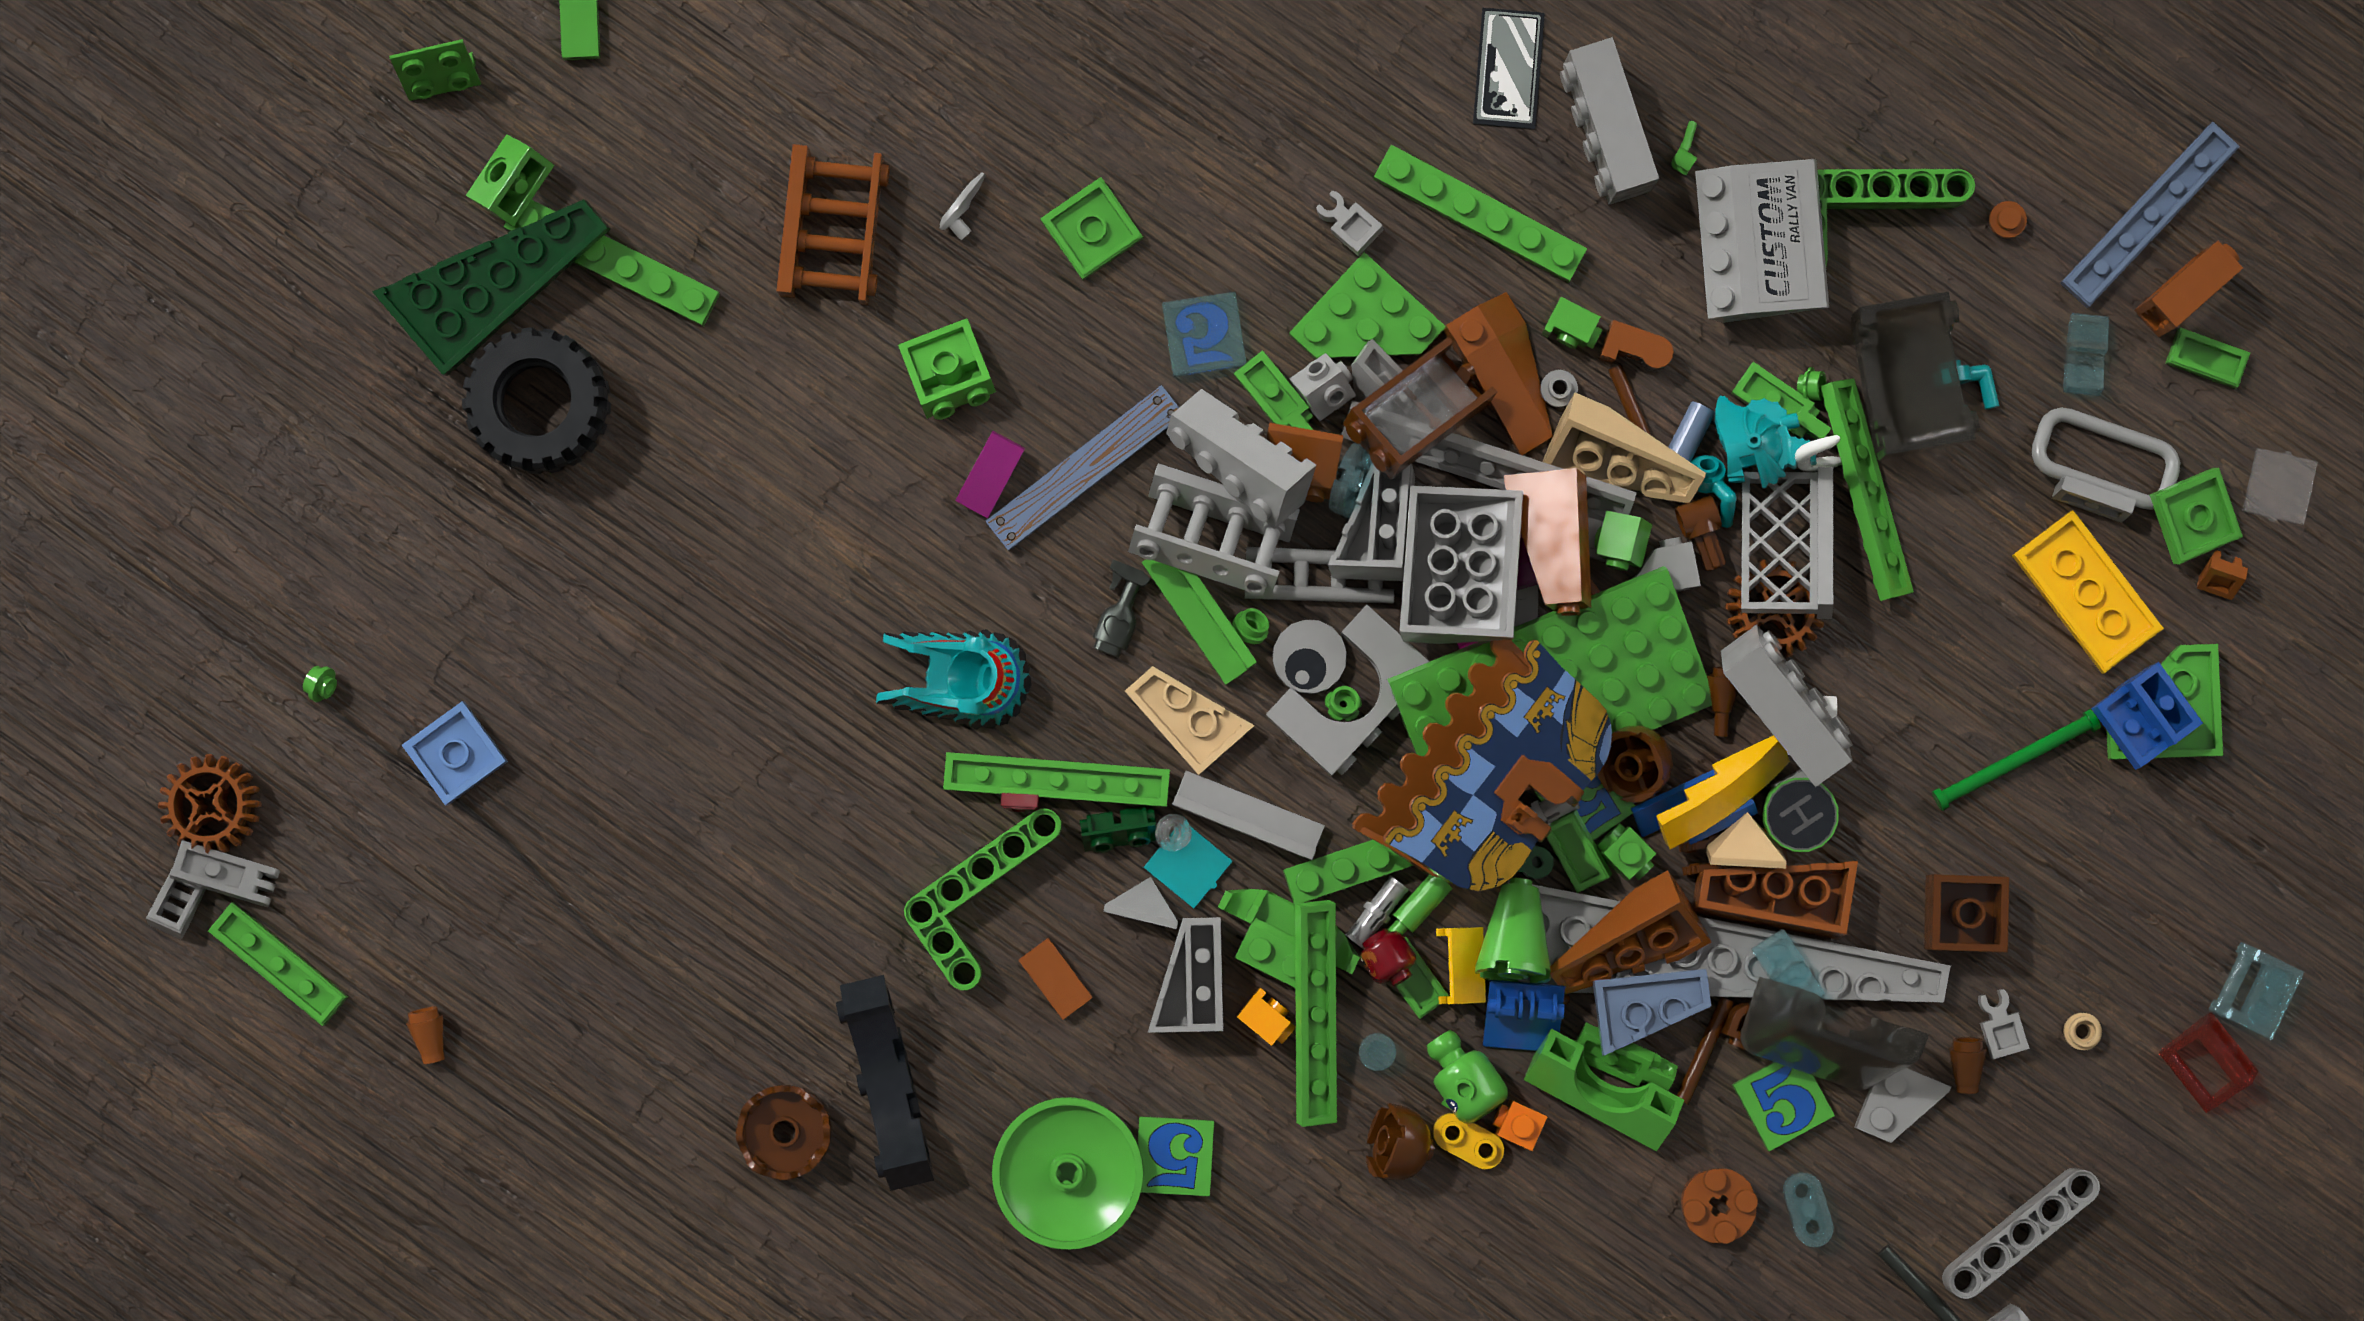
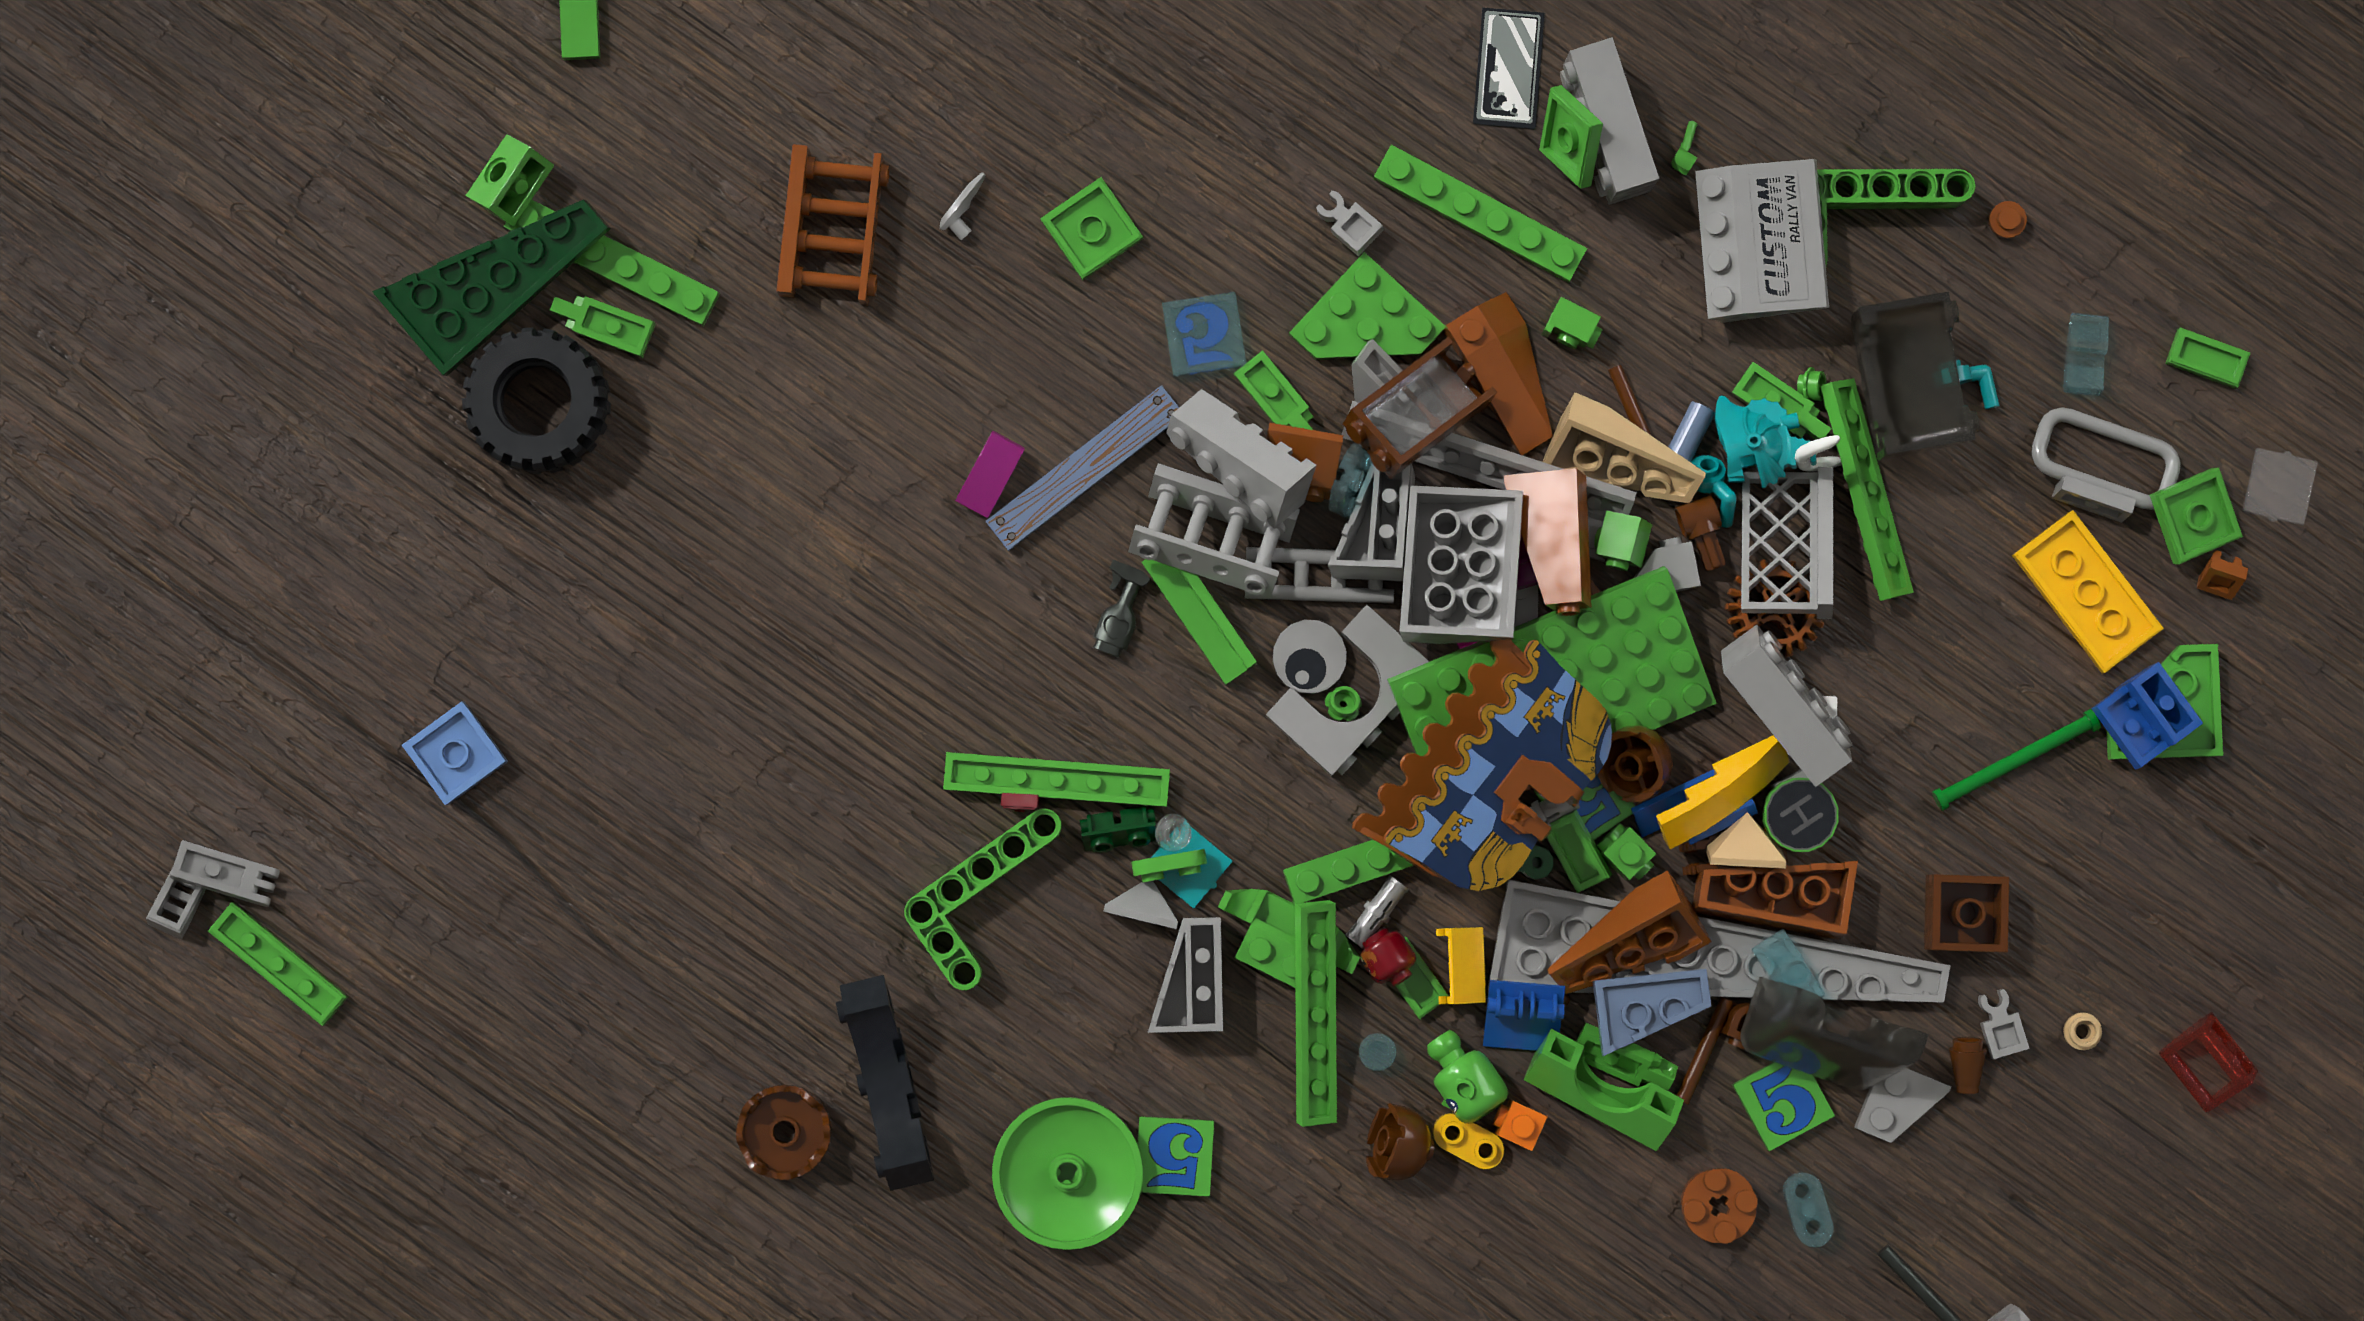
dark orange gear [158,754,262,853] -> none
bright green plate [303,666,337,702] -> none
bright green hinge [389,39,481,101] -> none
dark orange cone [406,1006,445,1064] -> none
teal piece [876,629,1032,730] -> none
bright green plate [898,318,996,420] -> none
dark orange tile [1019,937,1093,1020] -> none
tan wing [1125,666,1255,775] -> none
light grey fence [1172,771,1325,860] -> none
bright green plate [1232,608,1269,644] -> none
light orange brick [1236,988,1296,1046] -> none
light grey brick [1289,353,1356,421] -> none
bright green cylinder [1388,875,1453,934] -> none
bright green cone [1475,878,1551,984] -> none
light grey plate [1540,370,1578,407] -> none
dark orange leg [1598,320,1673,372] -> none
reddish brown cone [1706,667,1738,737] -> none
light grey beam [1942,1168,2100,1299] -> none
sand blue tile [2060,122,2240,308] -> none
dark orange window [2134,240,2243,338] -> none
clear light blue plate [2208,942,2304,1040] -> none
none -> bright green hinge [550,296,656,358]
none -> bright green plate [1131,849,1207,883]
none -> bright green tile [1539,85,1603,189]

